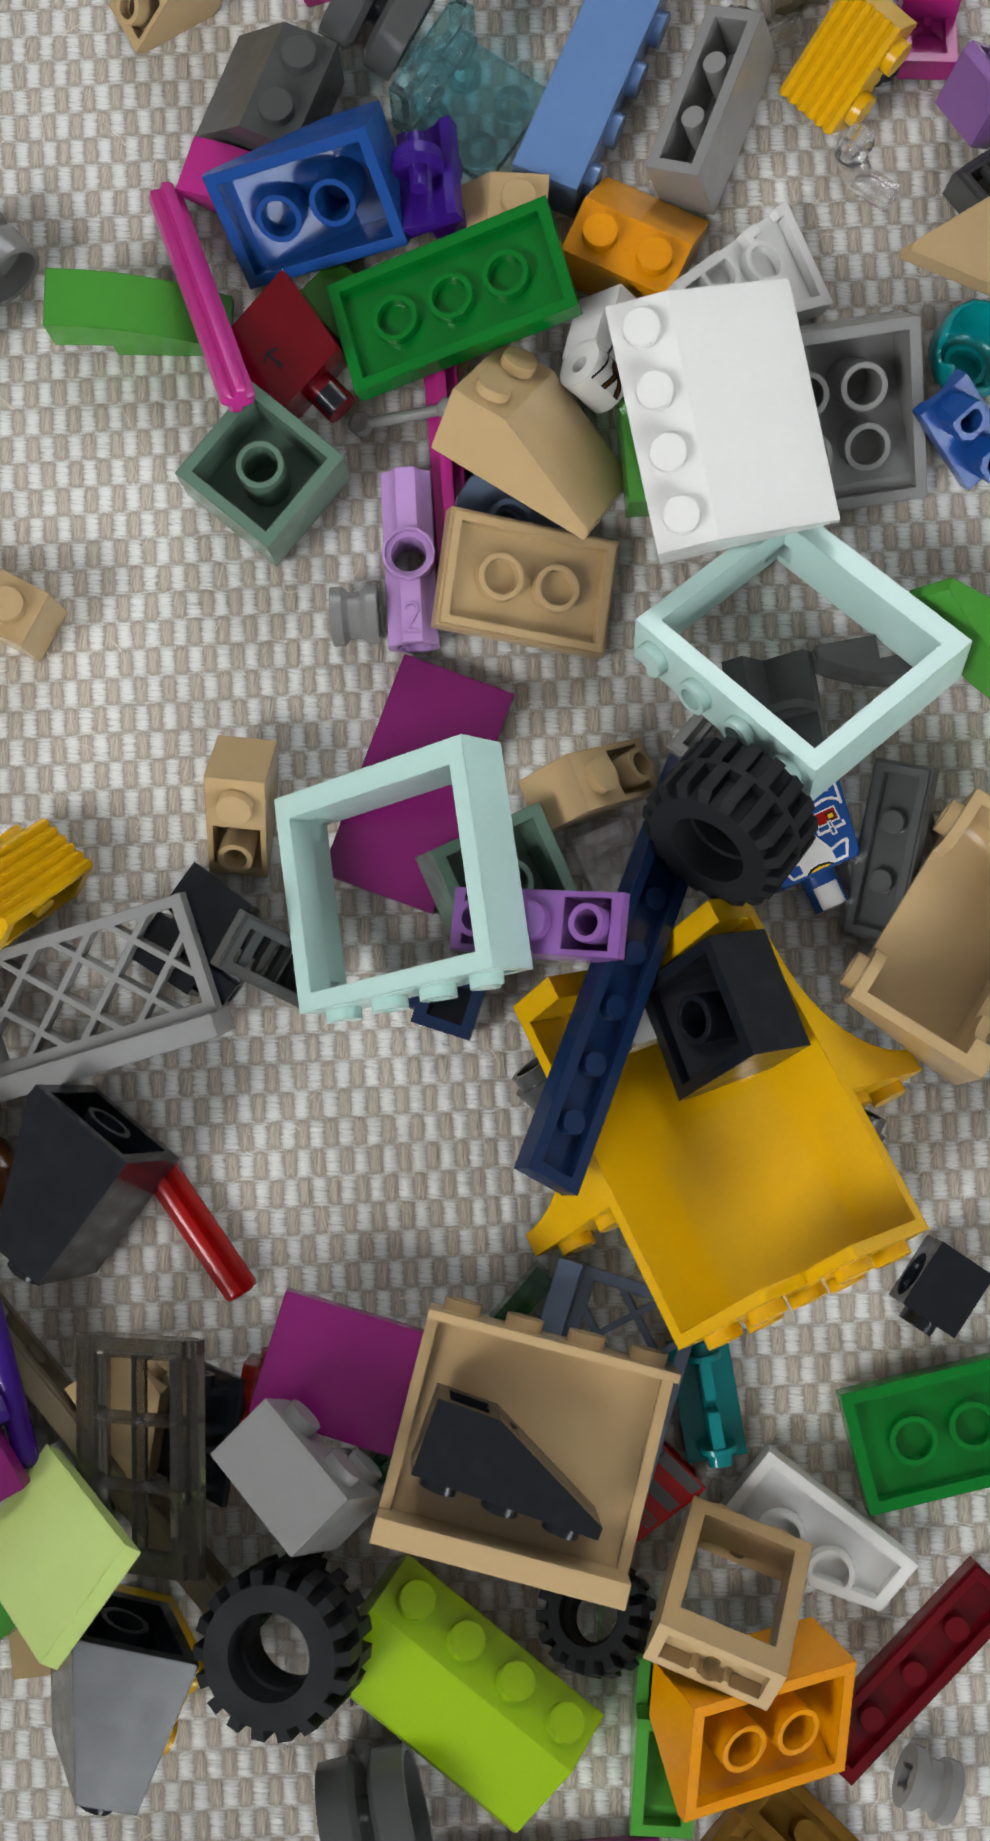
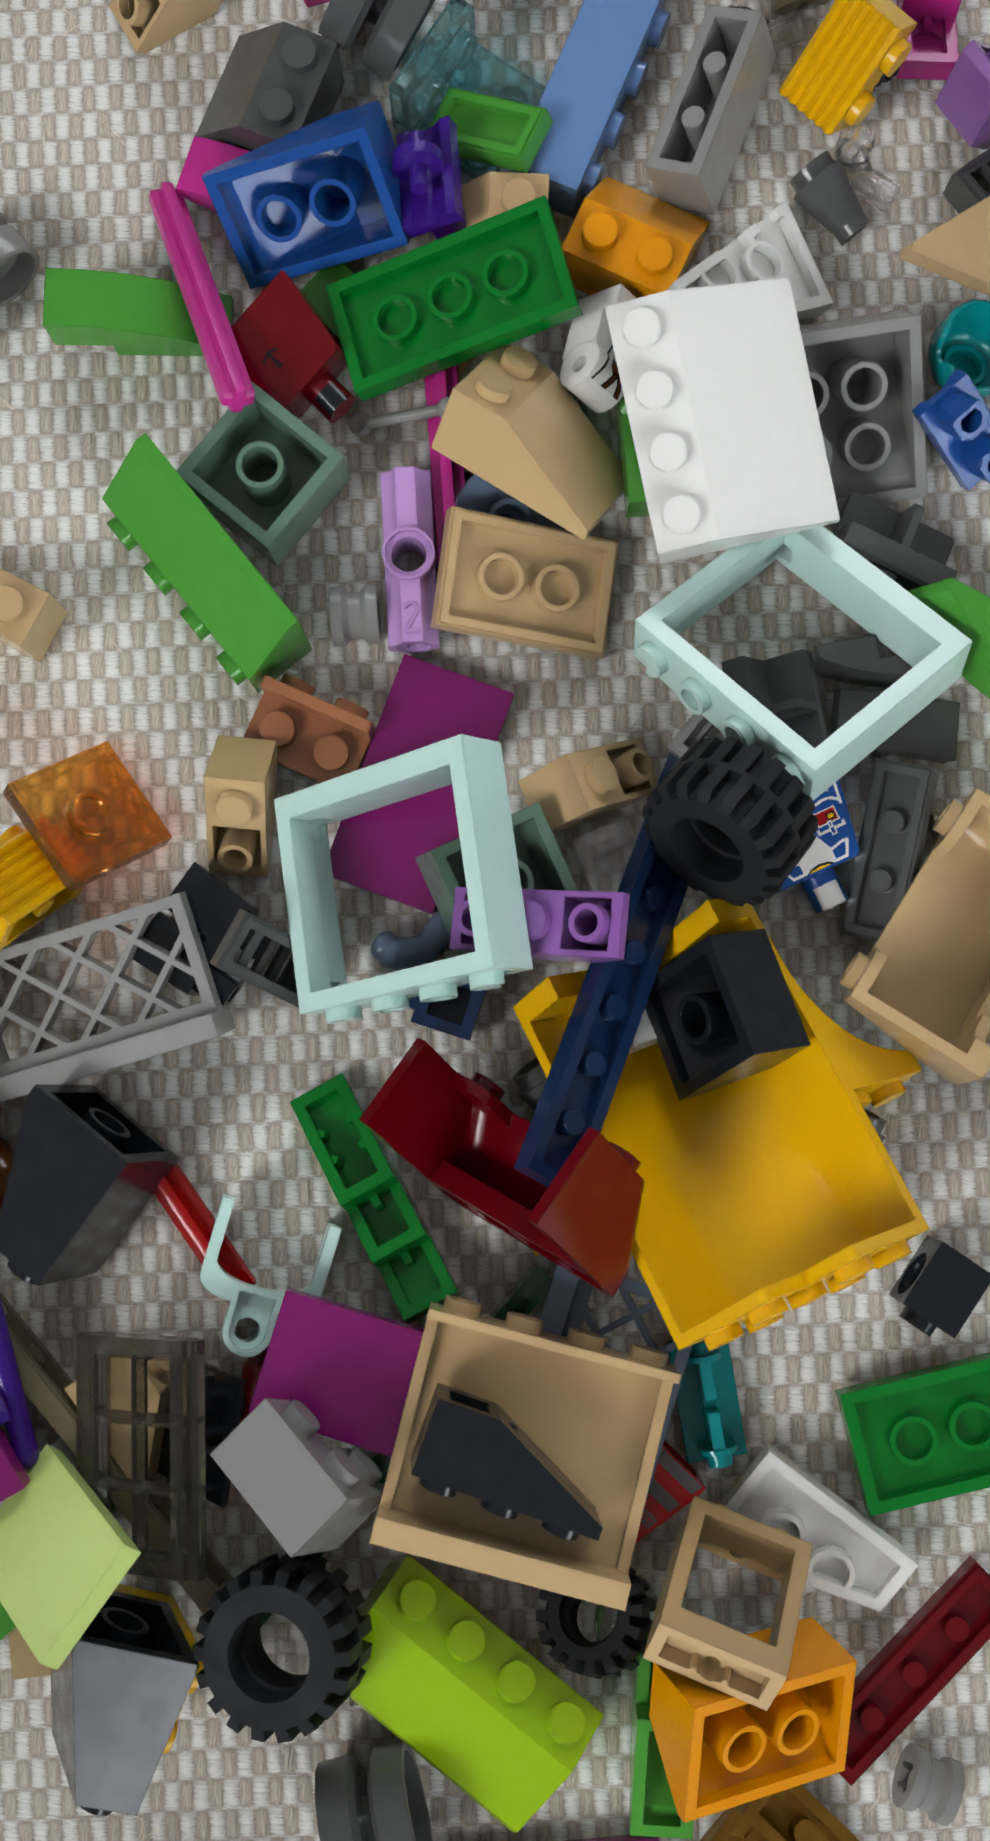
none -> clear orange tile [3,741,172,893]
none -> bright green slope [102,433,312,693]
none -> light aqua piece [200,1193,342,1357]
none -> nougat bracket [244,674,376,783]
none -> green slope [290,1073,462,1324]
none -> dark red windscreen [359,1038,645,1297]
none -> sand blue arm [371,911,450,972]
none -> bright green tile [429,87,553,173]
none -> dark grey cone [789,151,870,246]
none -> dark grey slope [831,689,960,763]
none -> dark grey panel [833,492,958,592]

